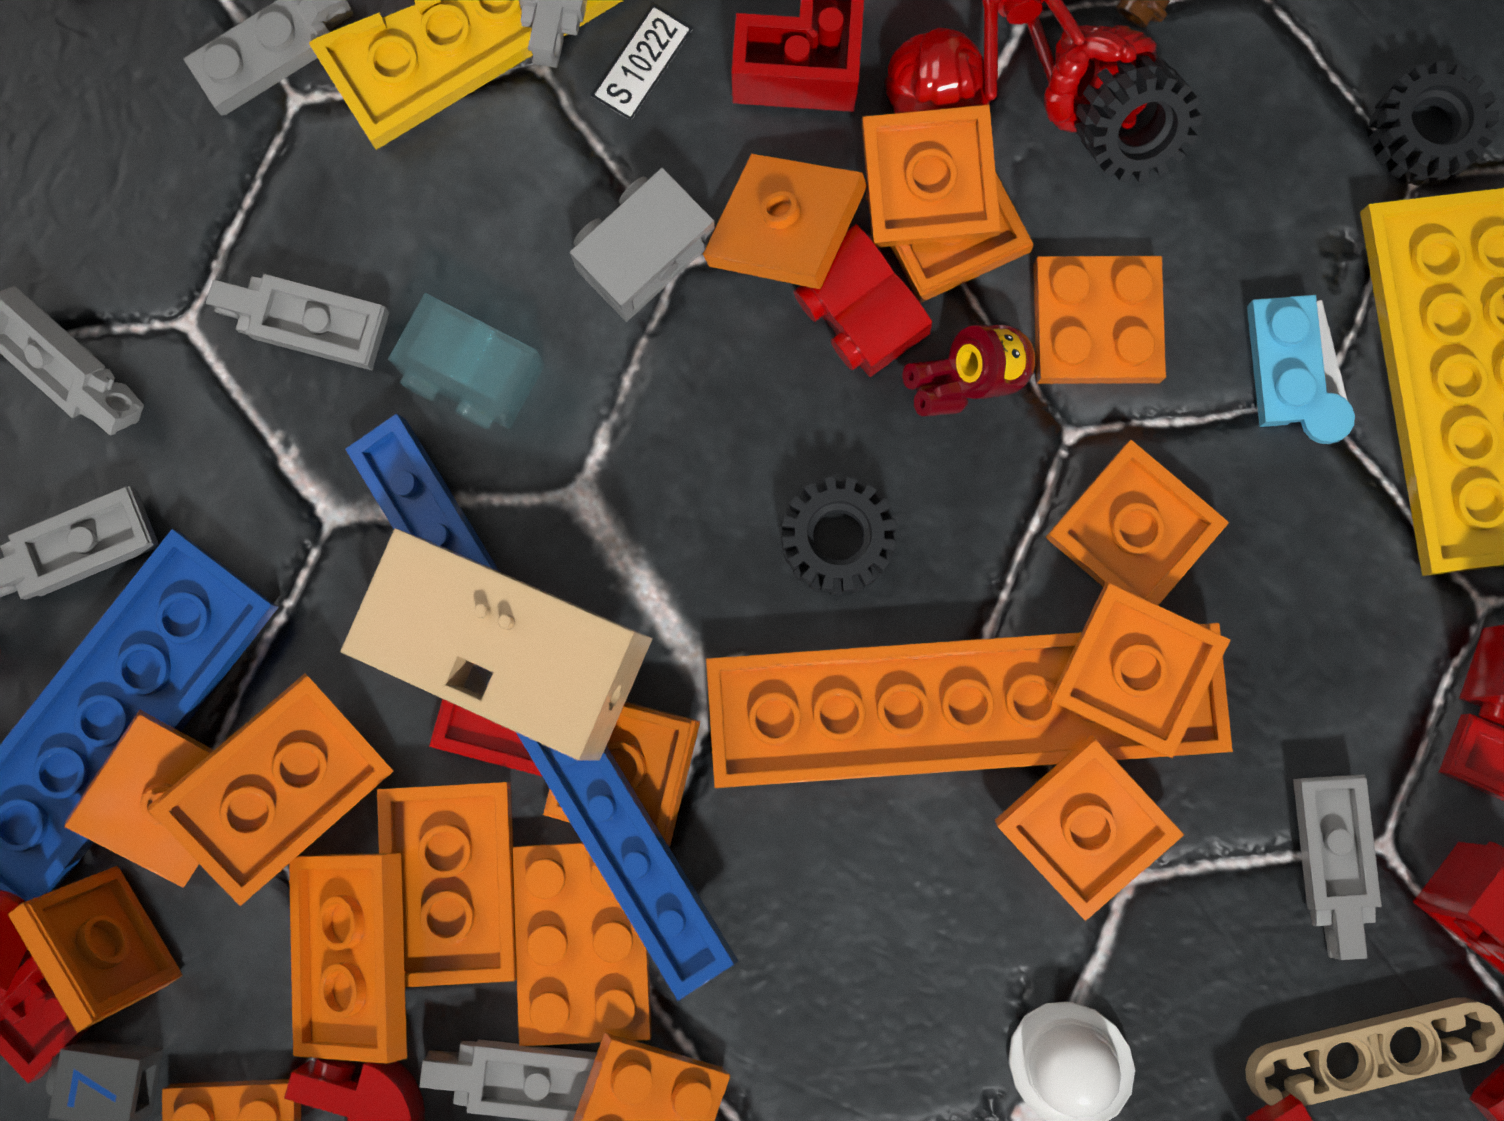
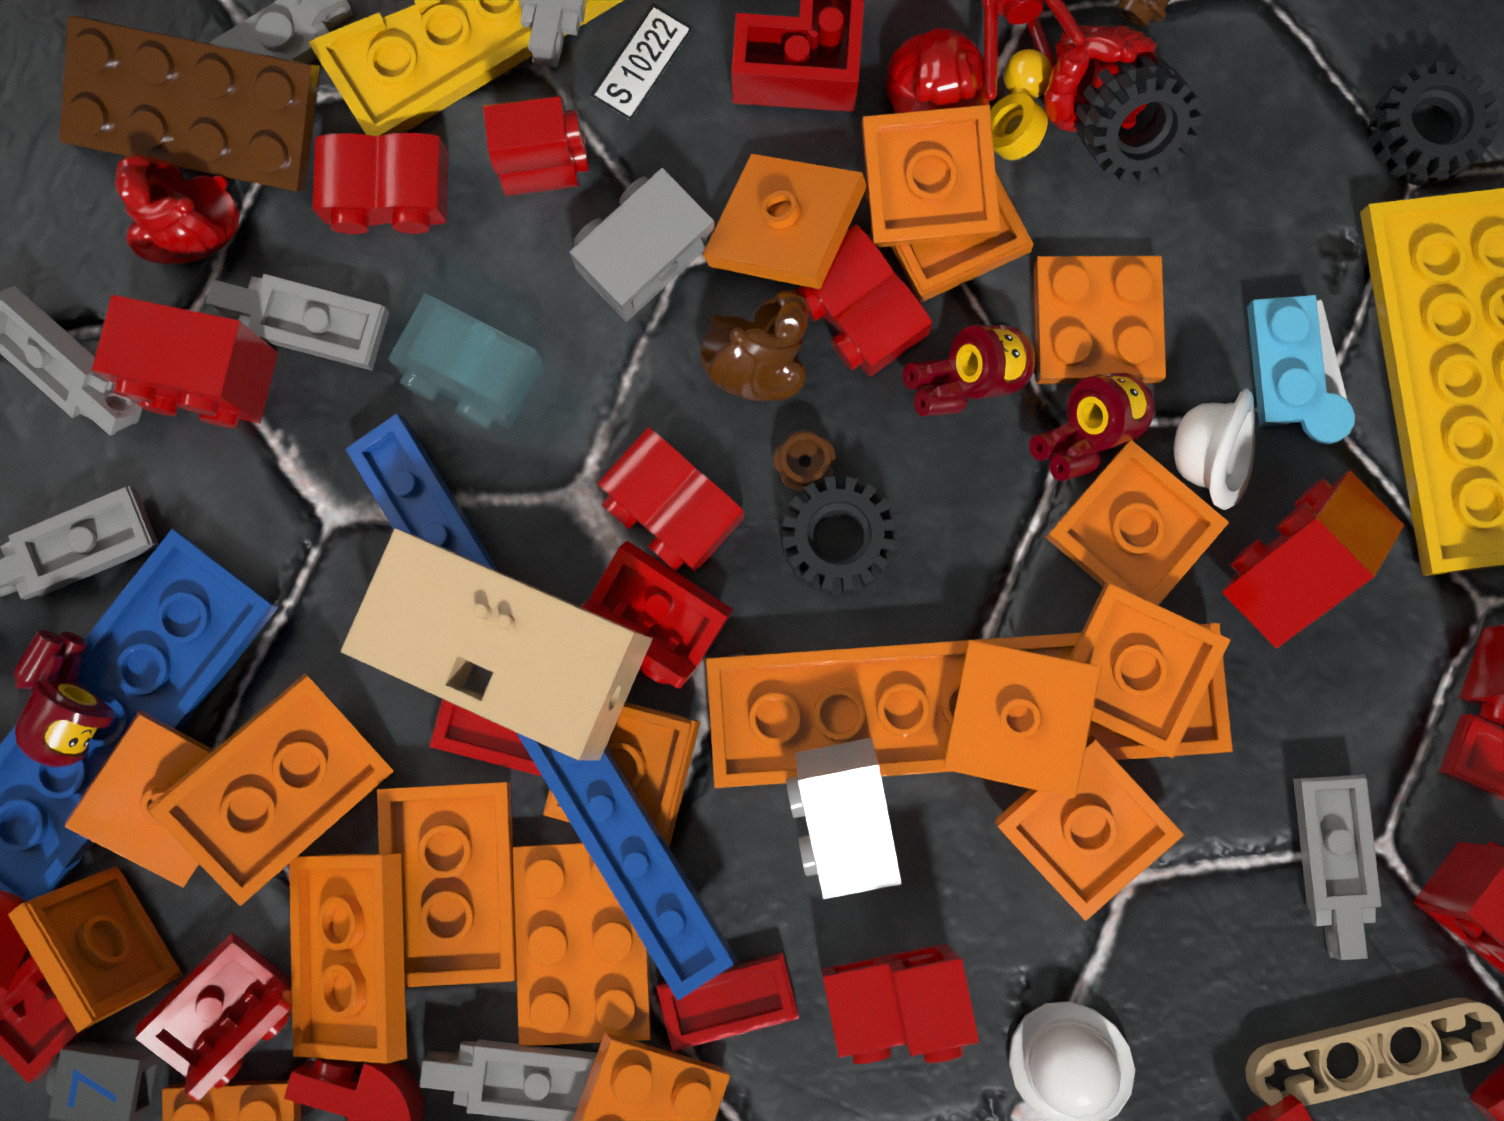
none -> dark red piece [14,630,115,767]
none -> reddish brown plate [59,15,320,192]
none -> red brick [92,294,278,429]
none -> red hair [115,154,240,265]
none -> bracket [135,932,293,1102]
none -> red brick [313,133,449,234]
none -> red brick [483,95,589,196]
none -> red bracket [580,541,734,688]
none -> red brick [597,427,745,573]
none -> red tile [656,951,799,1051]
none -> reddish brown hair [700,290,809,401]
none -> reddish brown plate [774,430,836,492]
none -> brick [786,738,902,899]
none -> red brick [820,943,980,1064]
none -> orange plate [944,640,1102,798]
none -> yellow plate [990,49,1052,160]
none -> dark red piece [1029,372,1155,481]
none -> white hat [1174,388,1255,510]
none -> red brick [1222,470,1405,649]

